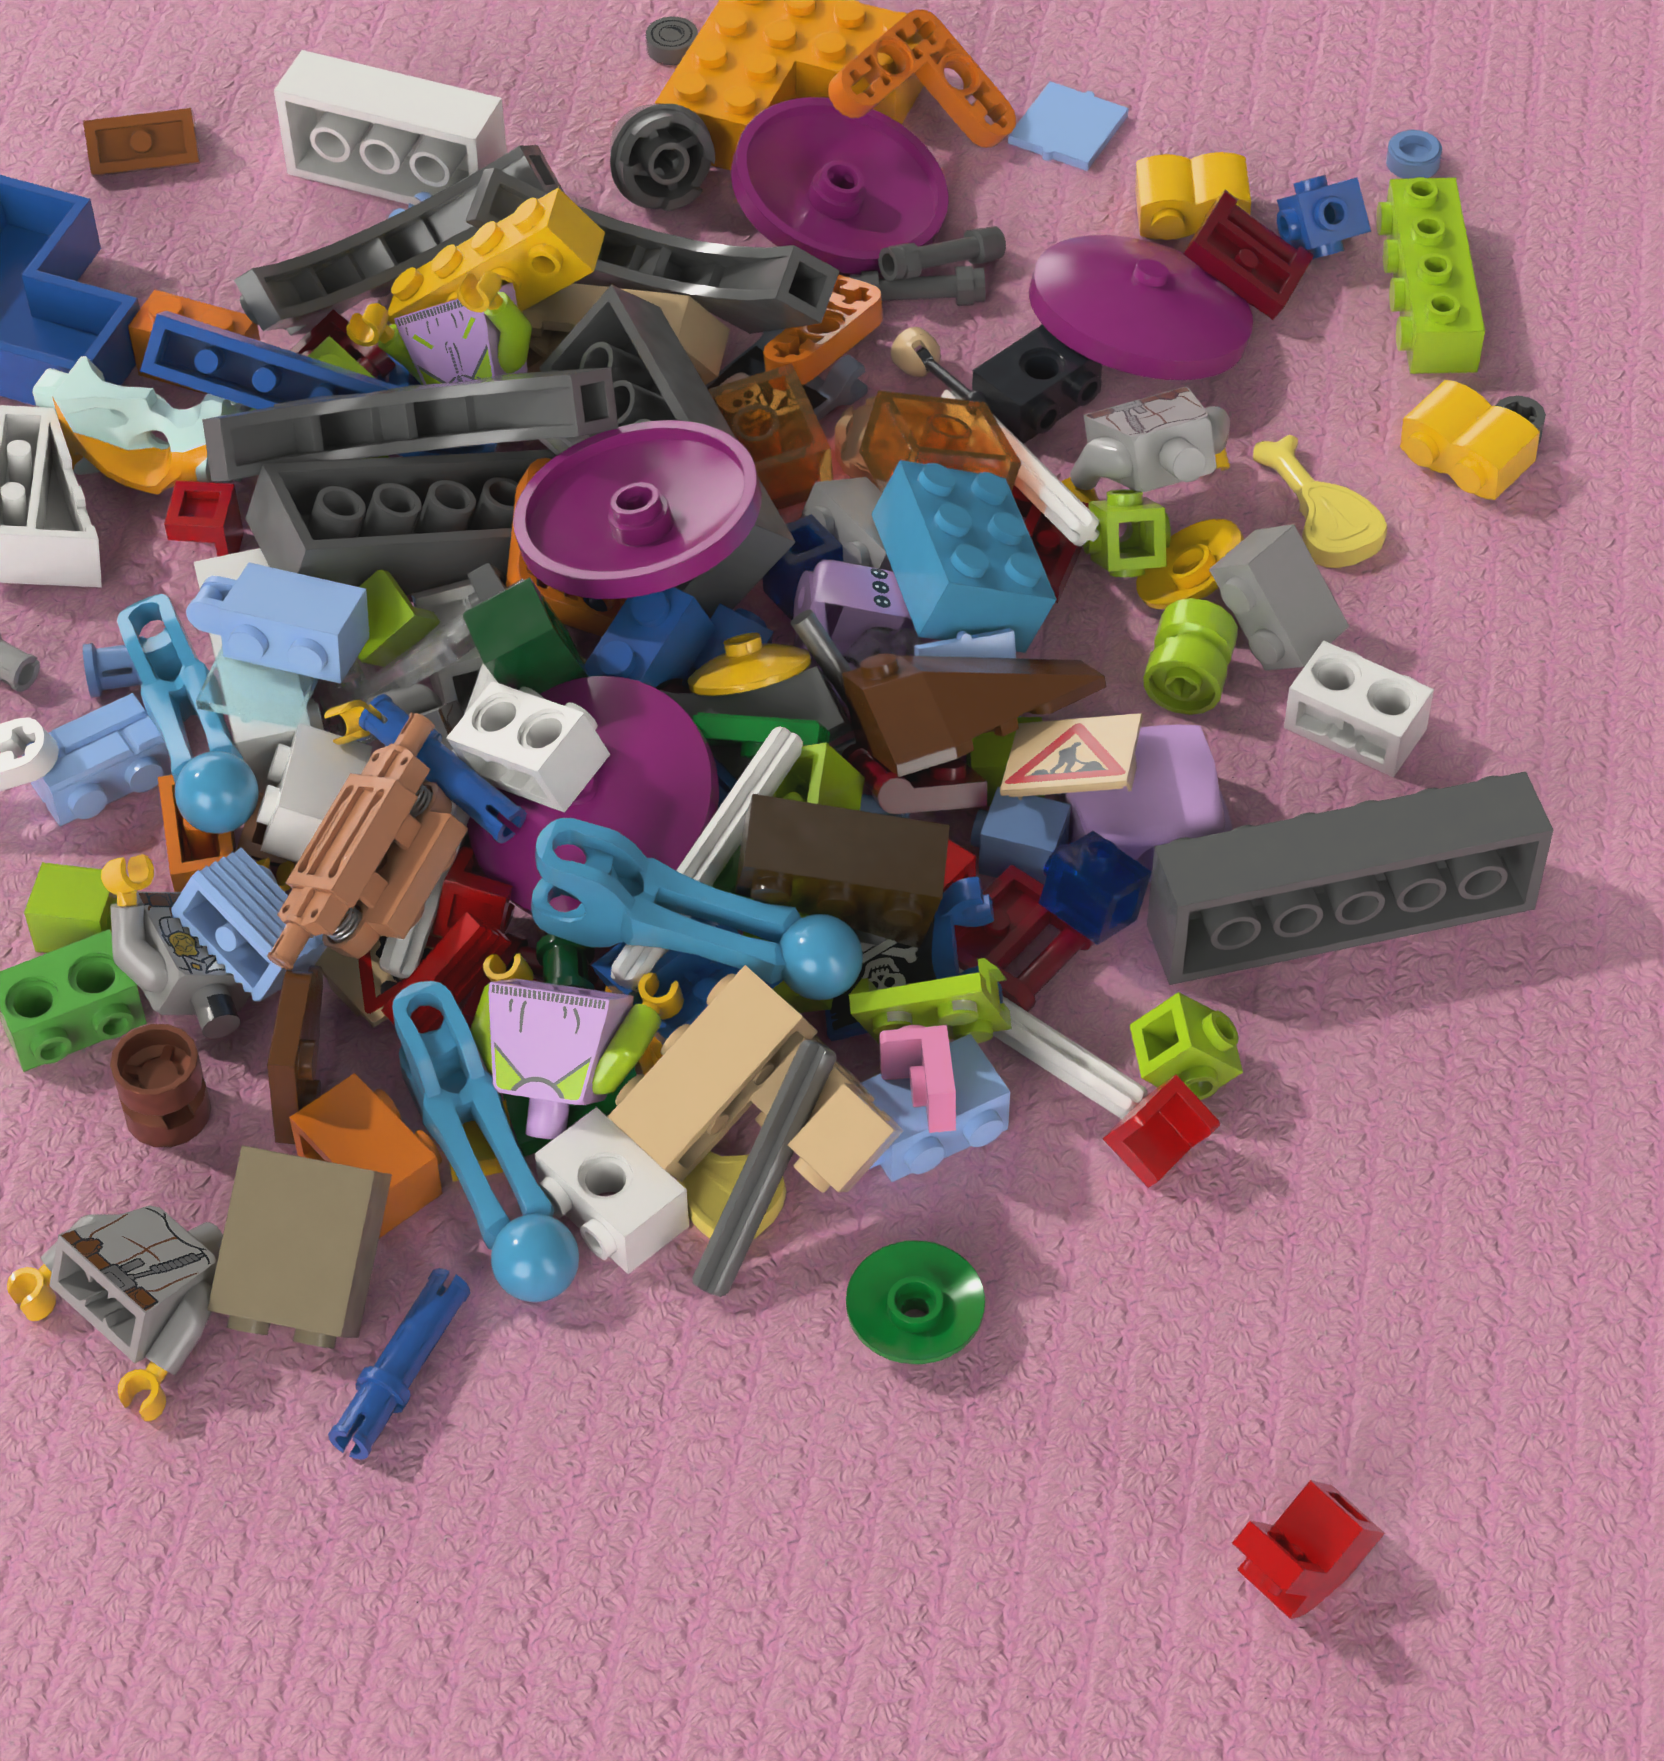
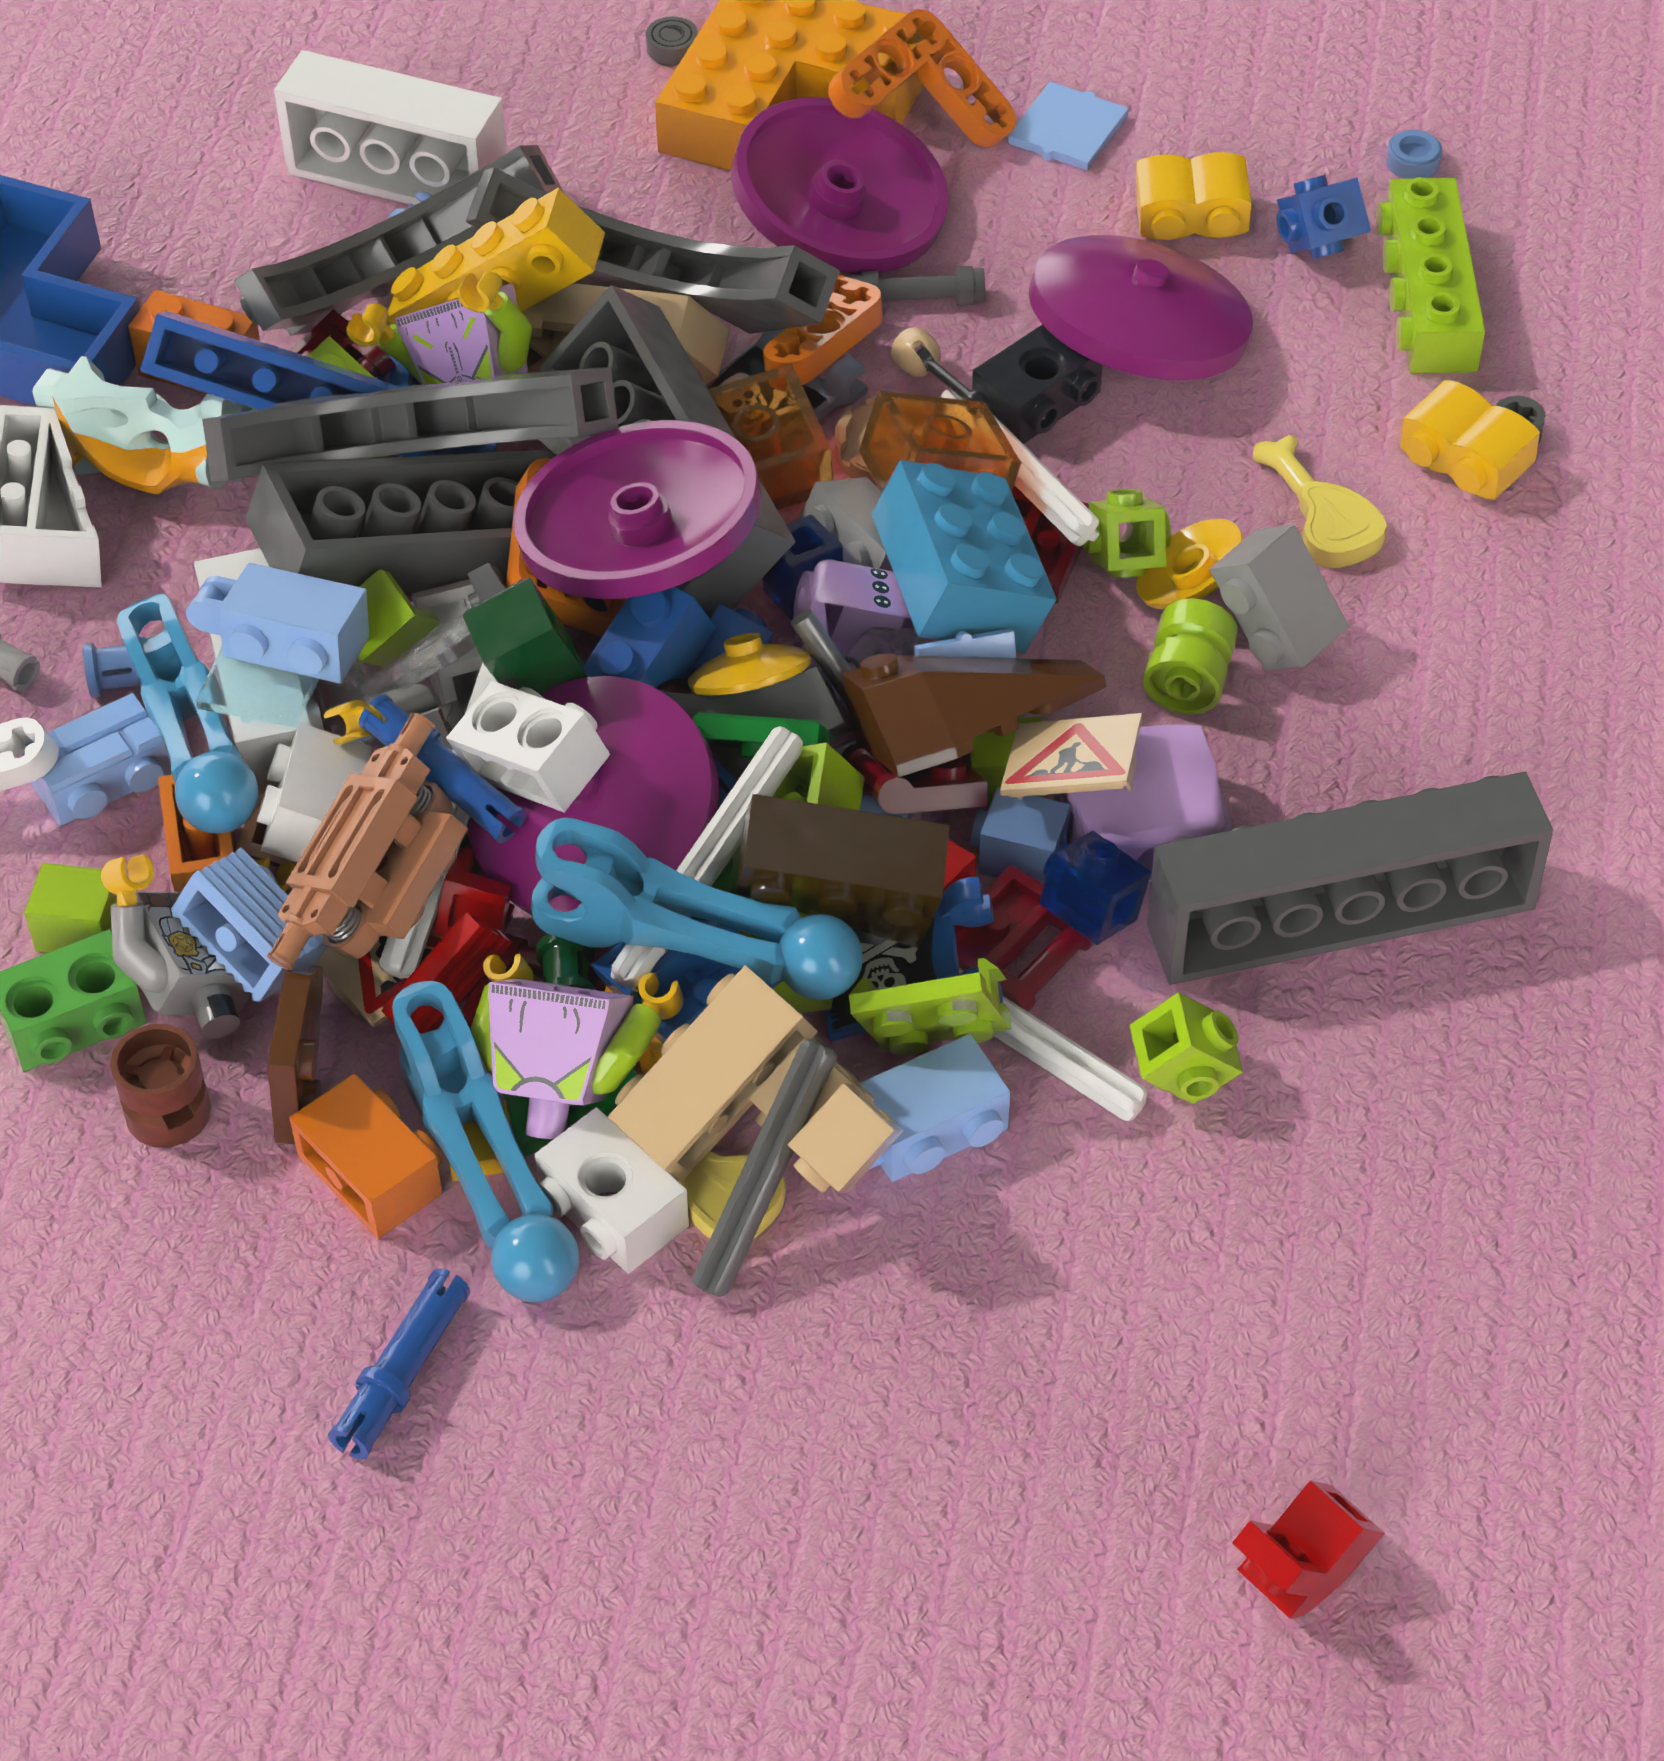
light grey torso [7,1205,223,1422] -> none
dark orange panel [83,108,200,177] -> none
red panel [164,480,244,557] -> none
dark tan brick [208,1145,392,1349] -> none
dark grey cone [610,104,715,211] -> none
green dish [846,1241,985,1364] -> none
dark grey bar [879,226,1006,281] -> none
bright pink bracket [879,1025,956,1133] -> none
light grey torso [1061,386,1230,504] -> none
red panel [1102,1074,1220,1188] -> none
dark red plate [1183,190,1314,320] -> none
white brick [1284,640,1434,778] -> none

